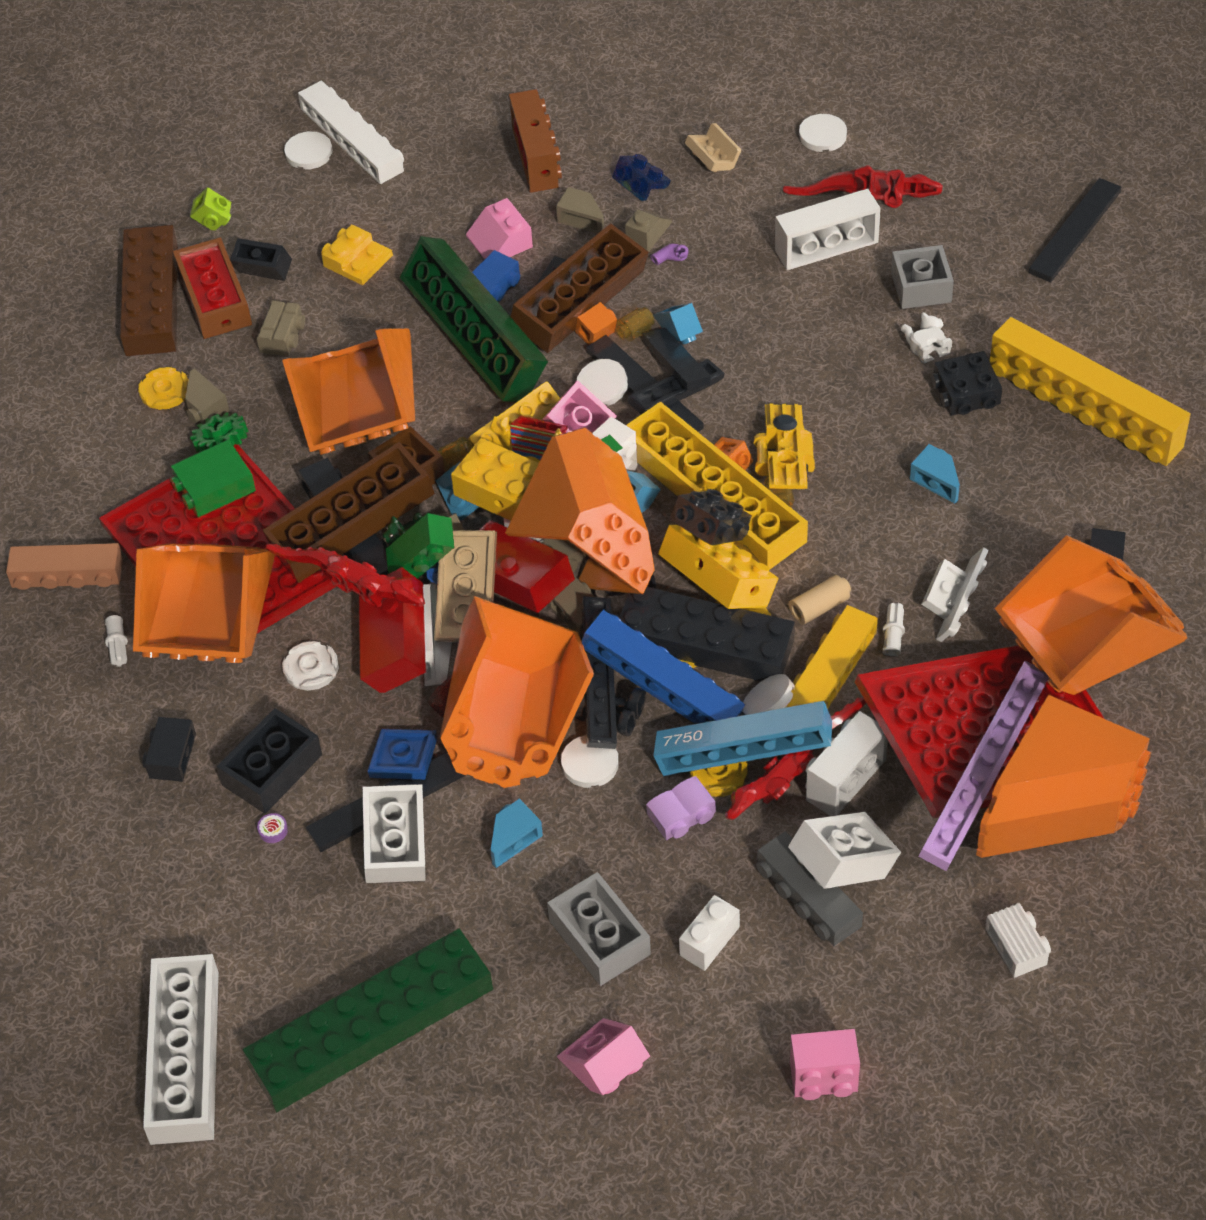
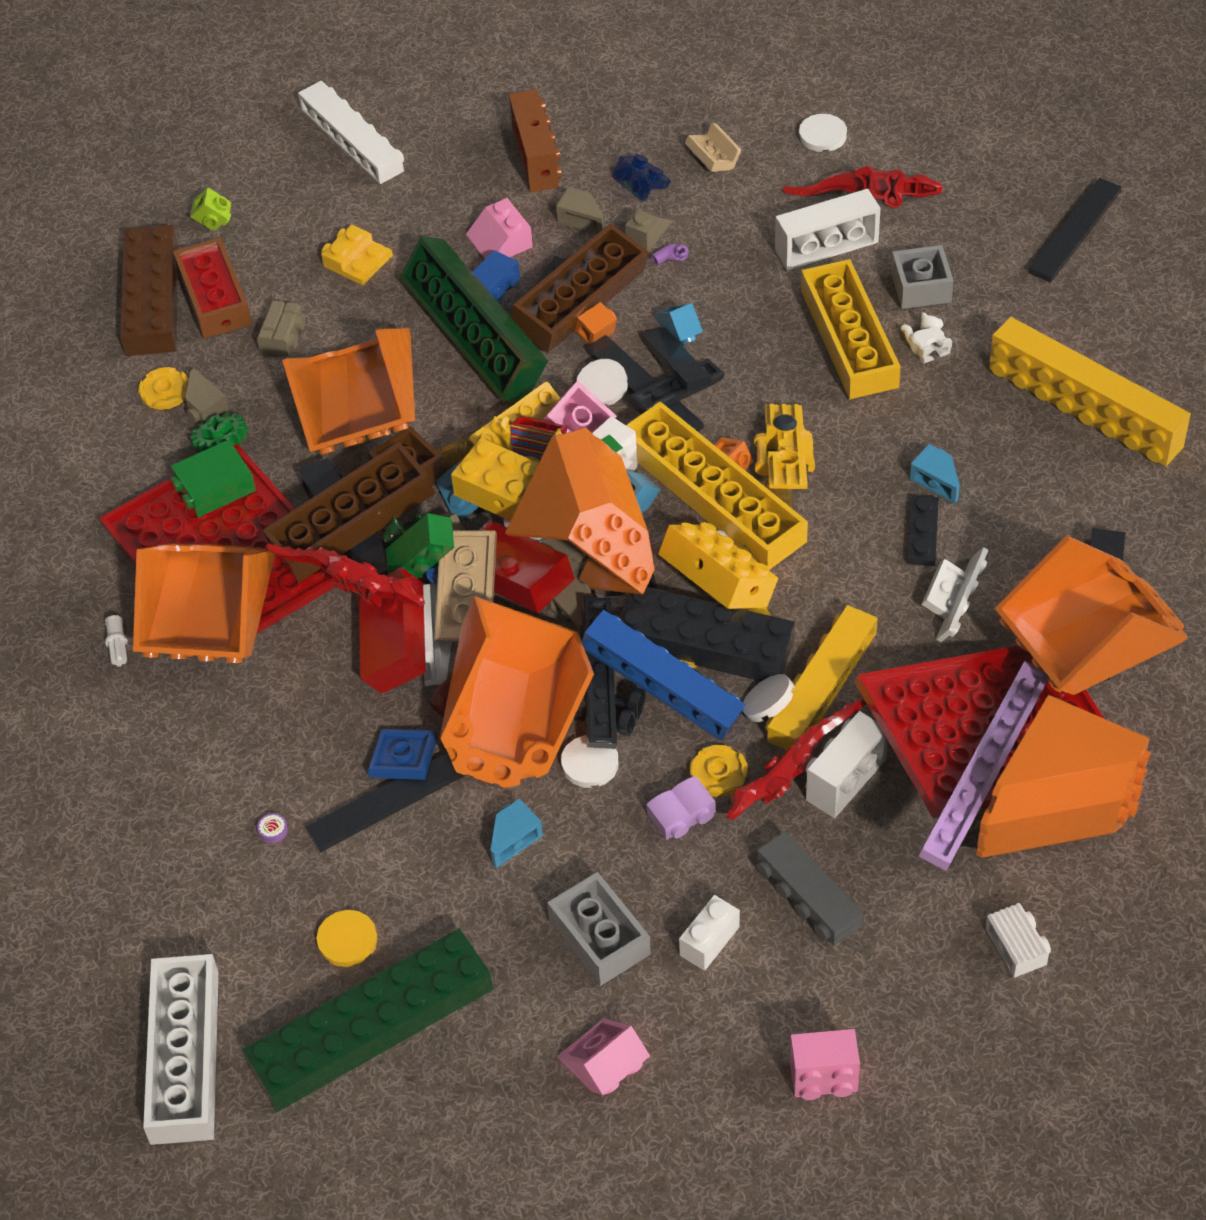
nougat brick [6,543,123,590] -> none
black brick [142,717,196,782] -> none
black brick [217,708,322,814] -> none
black brick [230,238,292,281] -> none
white tile [282,641,339,691] -> none
white tile [284,131,333,169] -> none
white brick [363,785,426,883] -> none
clear yellow brick [616,307,655,342] -> none
dark azure brick [654,701,833,776] -> none
black brick [669,489,752,546] -> none
tan brick [788,575,851,625] -> none
white brick [788,812,901,889] -> none
white axle [882,603,905,656] -> none
black brick [931,351,1002,416] -> none
none -> yellow tile [316,910,378,967]
none -> yellow brick [801,259,901,400]
none -> black plate [907,496,939,566]

